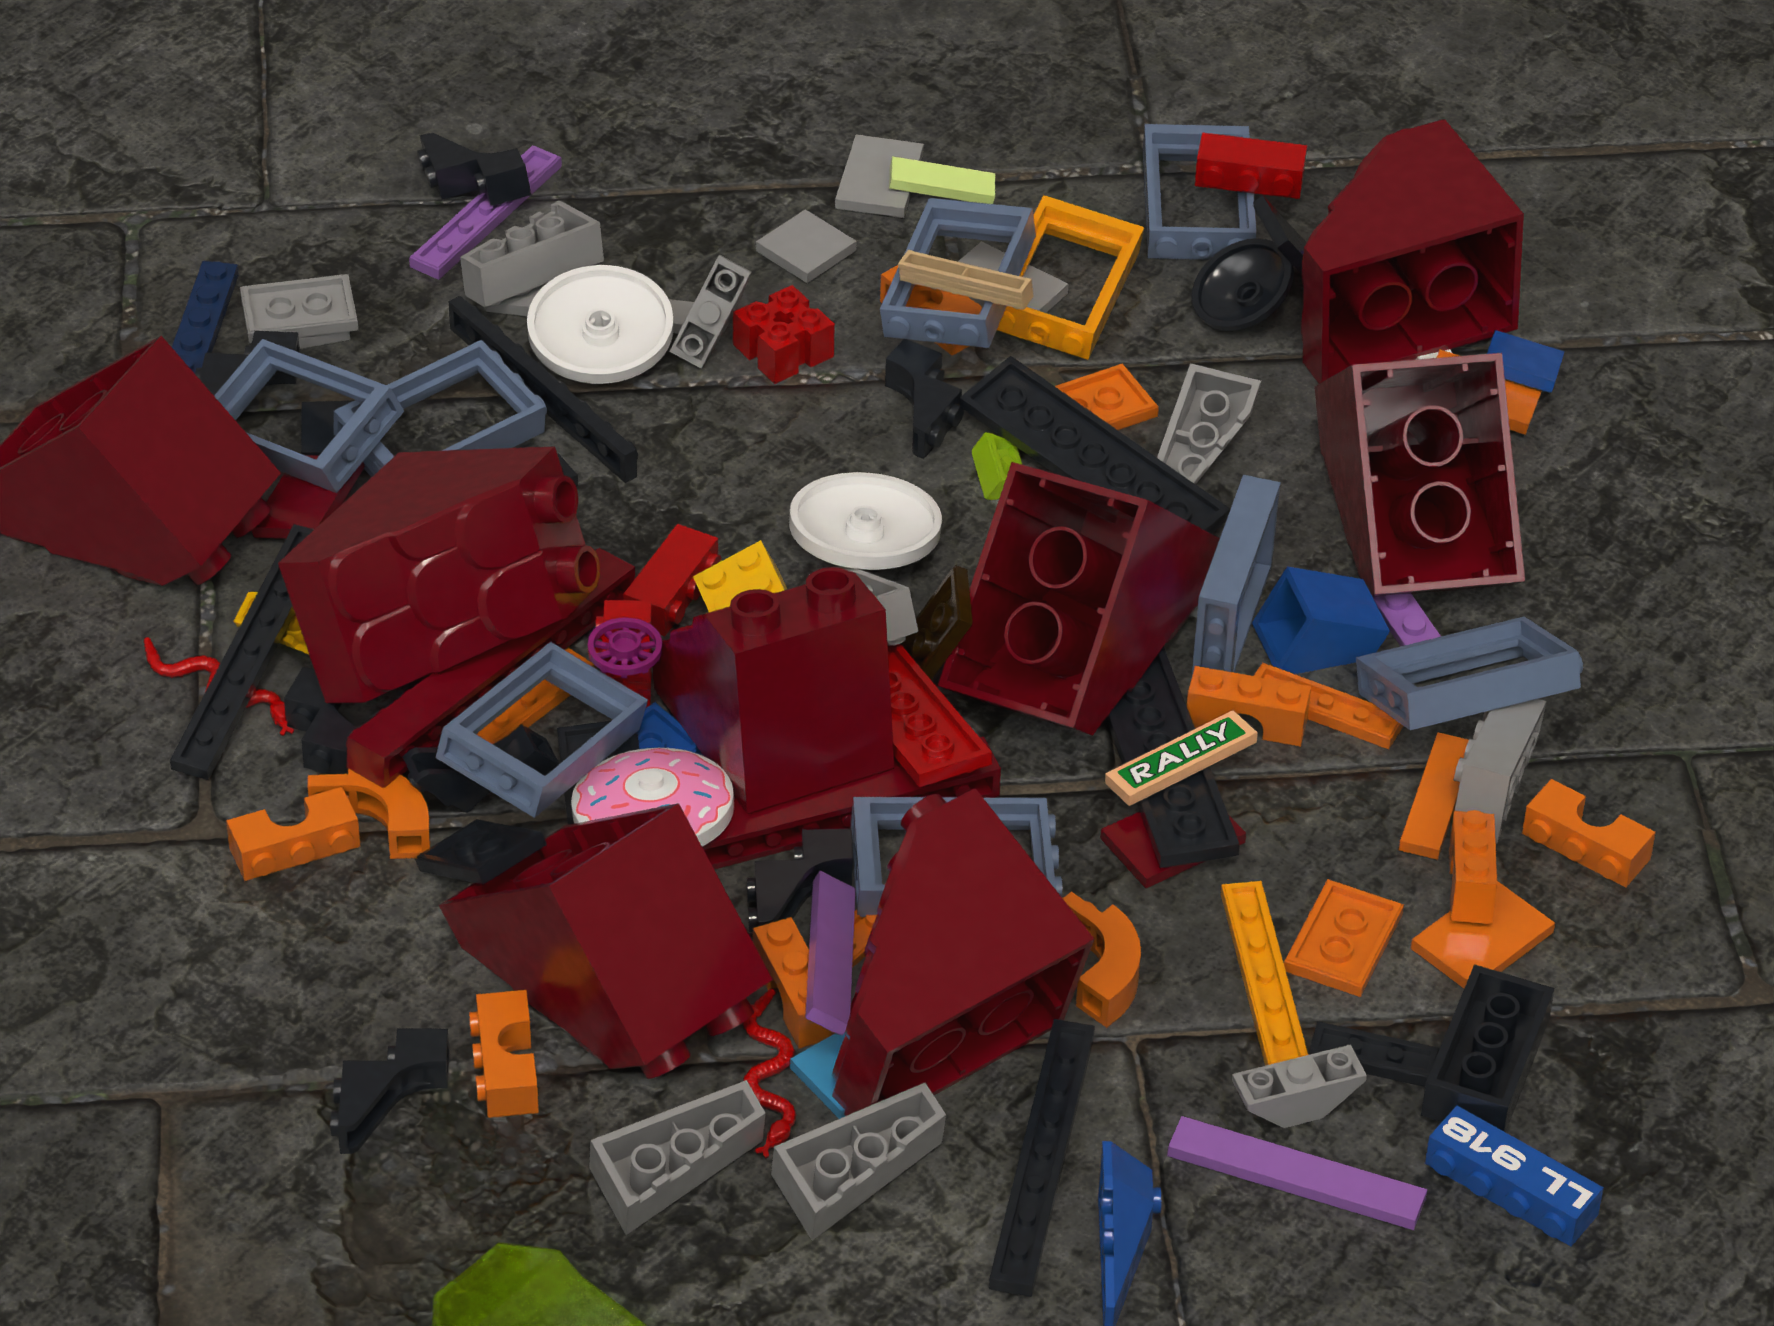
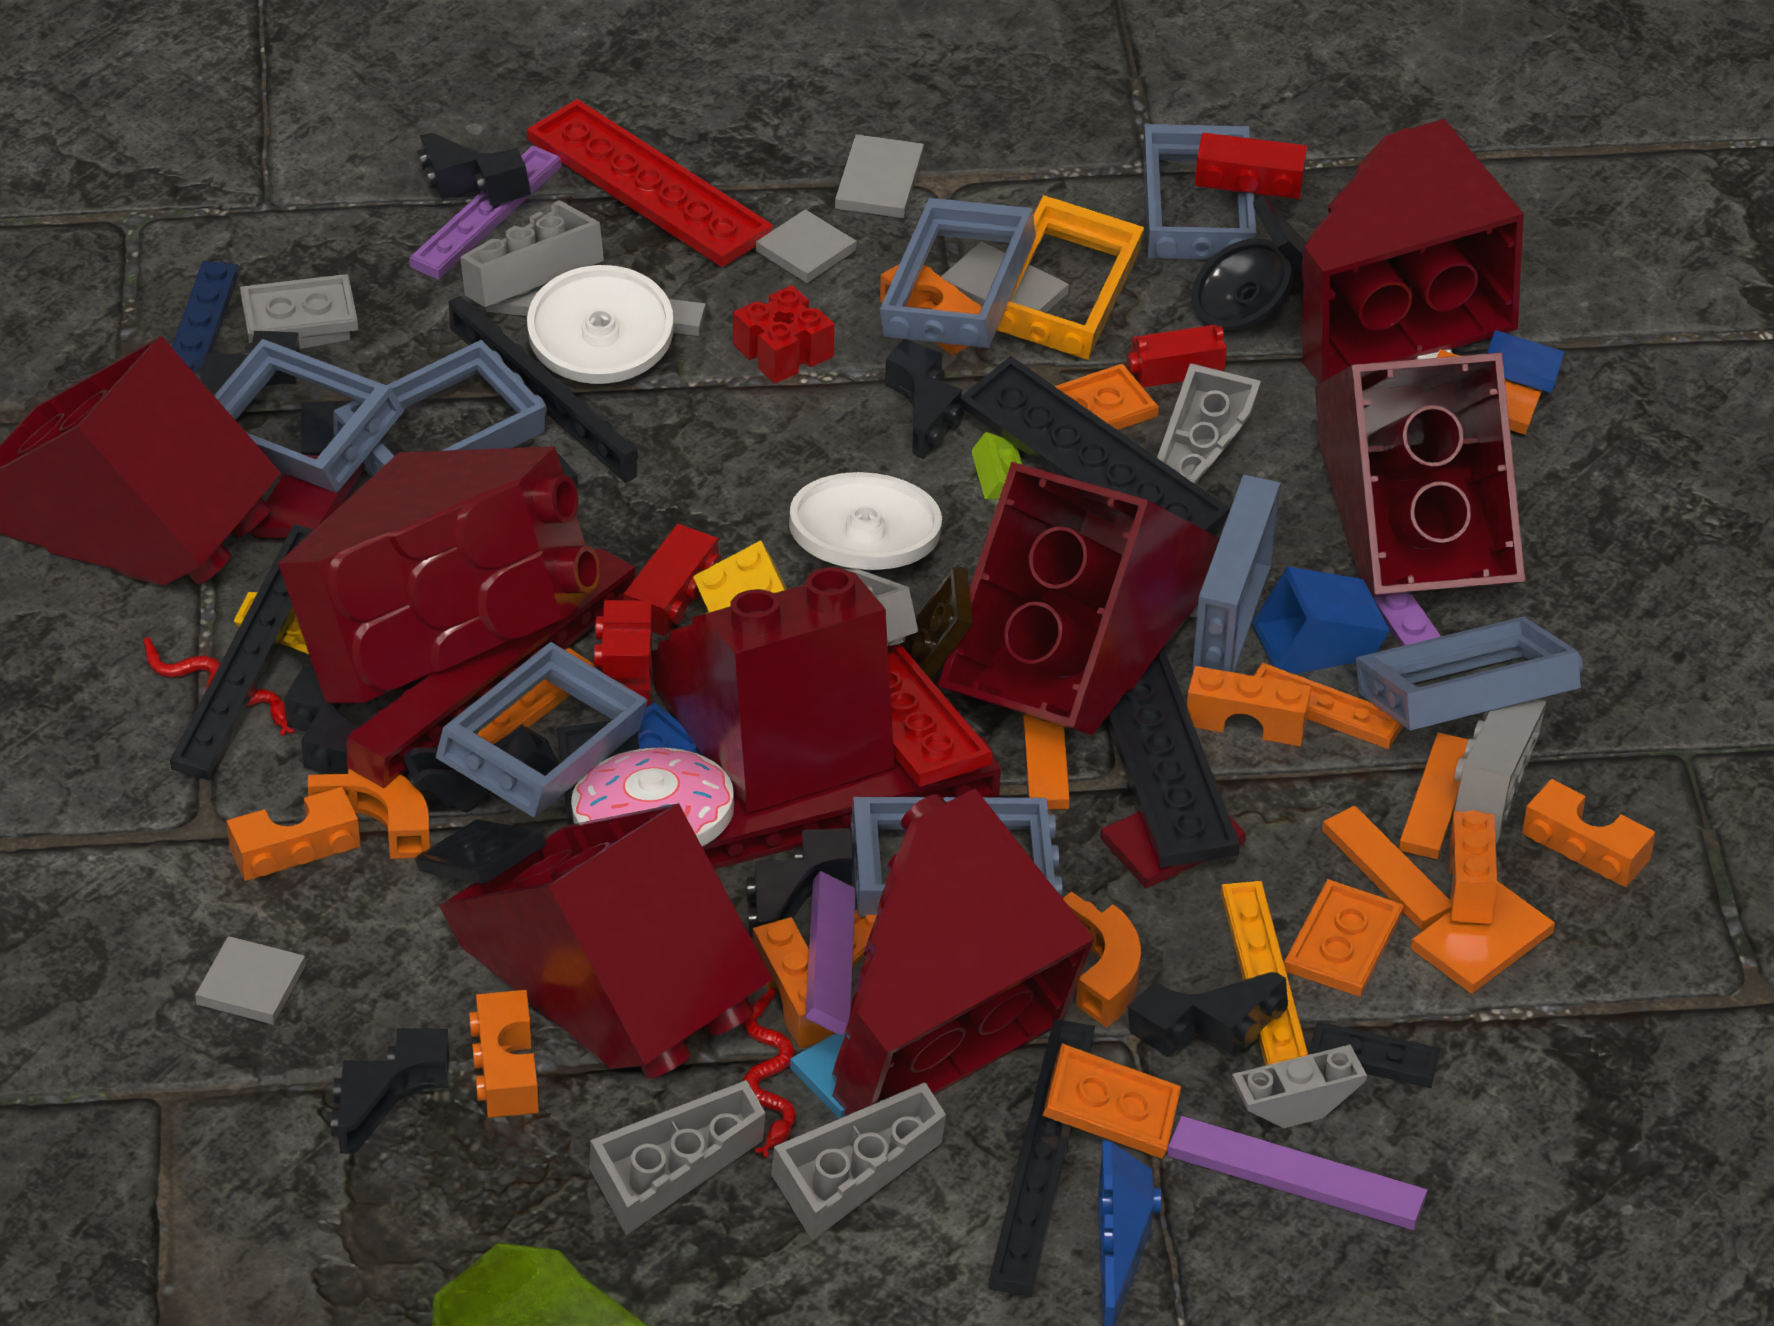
magenta wheel [588,617,662,678] -> none
light grey slope [669,255,752,369] -> none
yellowish green tile [889,156,995,204] -> none
tan piece [898,250,1034,310] -> none
tile [1105,710,1257,806] -> none
black brick [1421,964,1555,1132] -> none
blue brick [1425,1106,1604,1247] -> none
none -> light grey tile [195,936,306,1025]
none -> red plate [527,99,773,268]
none -> orange tile [1023,714,1069,809]
none -> orange tile [1042,1043,1181,1159]
none -> red brick [1126,324,1227,388]
none -> black arch [1127,972,1288,1057]
none -> orange tile [1322,805,1451,931]

